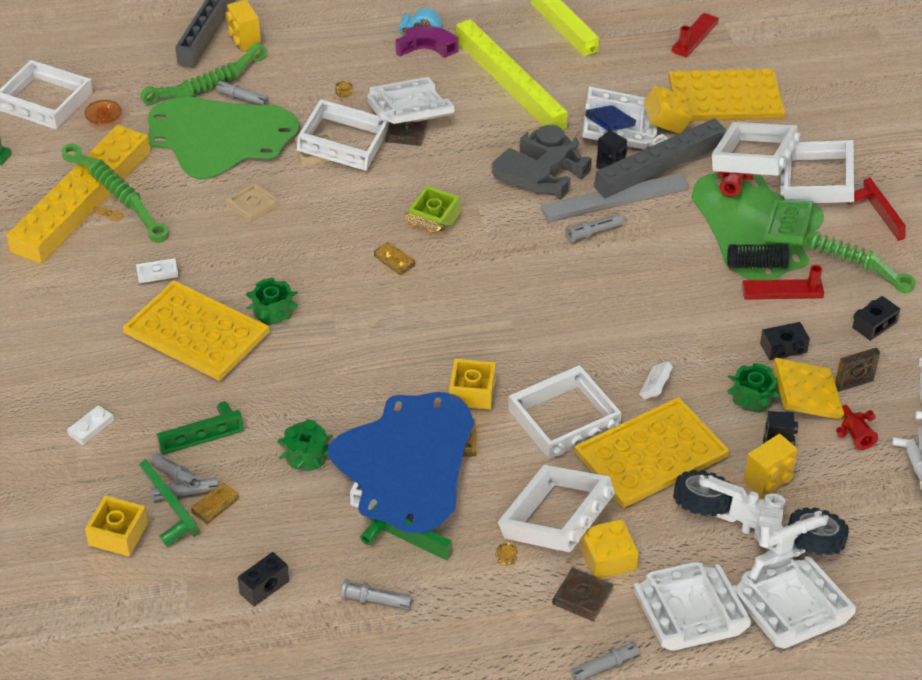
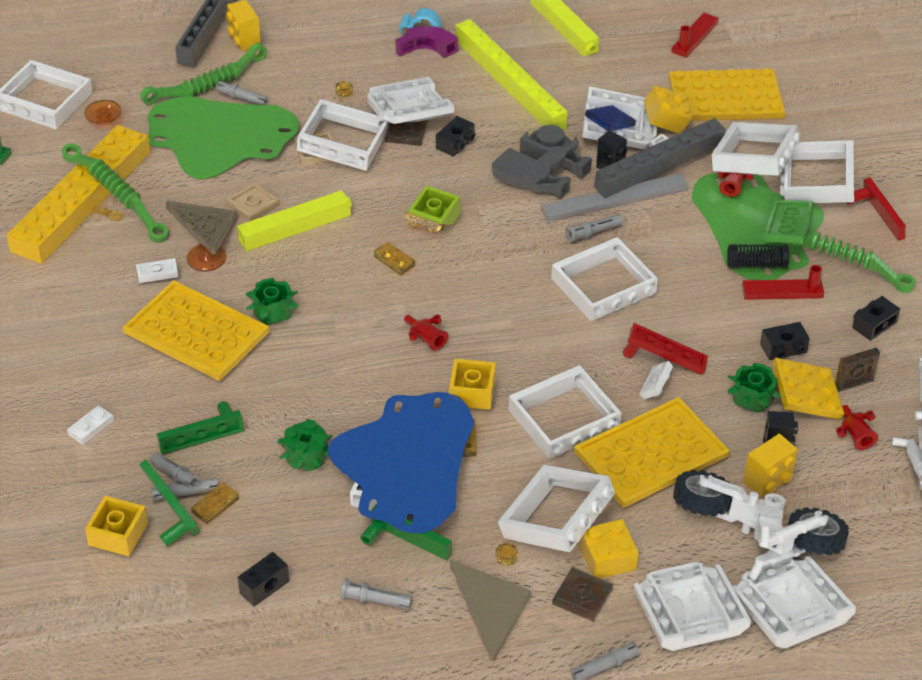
none -> dark tan tile [166,201,237,255]
none -> clear orange dish [187,244,226,272]
none -> neon yellow brick [237,190,352,252]
none -> red piece [404,314,449,351]
none -> black brick [436,116,476,157]
none -> dark tan tile [450,560,531,661]
none -> white window [551,237,658,321]
none -> red piece [623,323,708,375]

